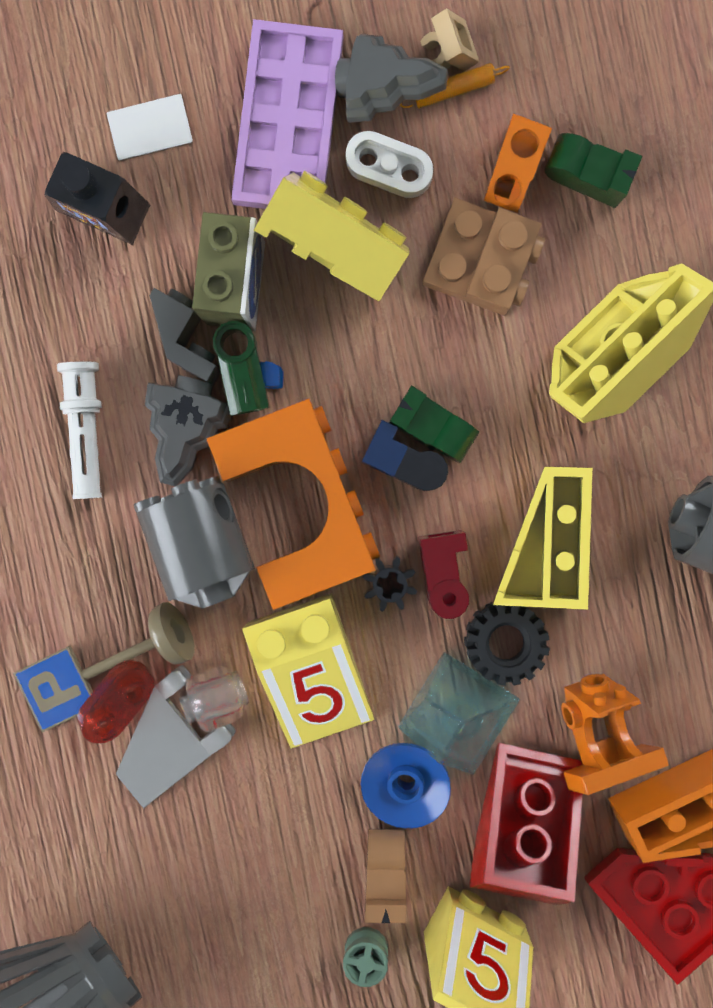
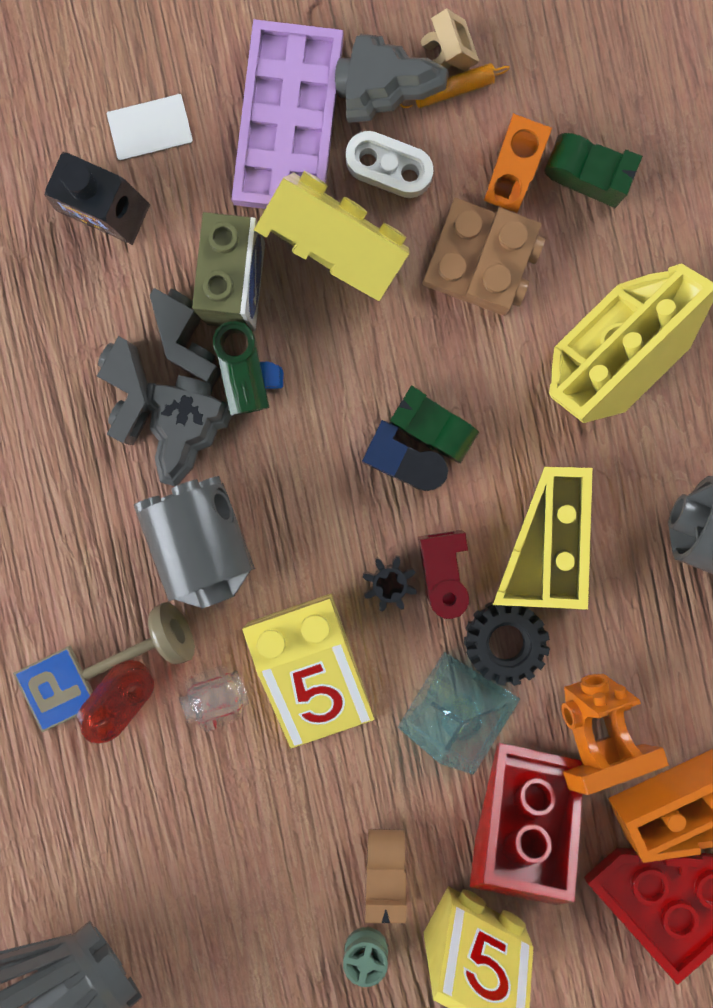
white pin [57,362,102,499] -> none
light grey flag [116,665,236,808] -> none
orange arch [206,399,381,610] -> none
blue dish [361,743,451,828] -> none
none -> dark grey slope [97,336,151,445]

